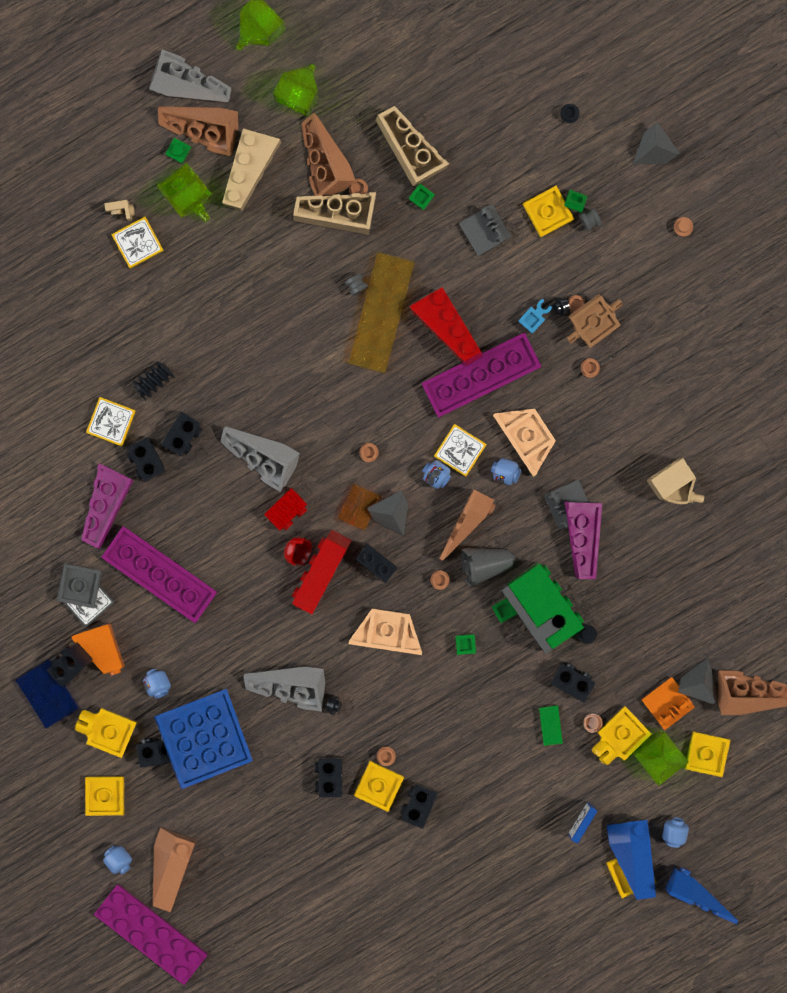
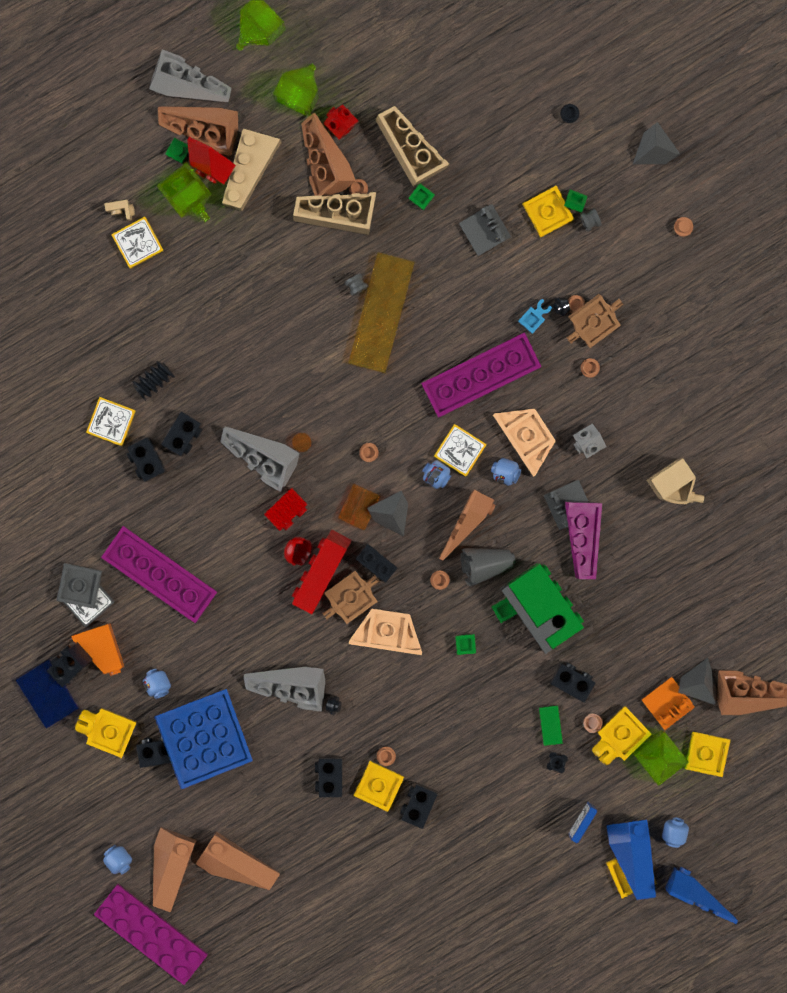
magenta wing [81,463,134,549] -> none
yellow tile [85,776,124,816] -> none
red wedge [409,287,482,366] -> none
black plate [578,625,597,644] -> none
none -> red slope [187,137,236,185]
none -> nougat wedge [195,832,280,890]
none -> clear orange tile [292,433,312,452]
none -> medium nougat plate [322,570,380,624]
none -> red brick [323,105,358,140]
none -> black plate [546,752,568,773]
none -> light grey brick [573,423,606,458]

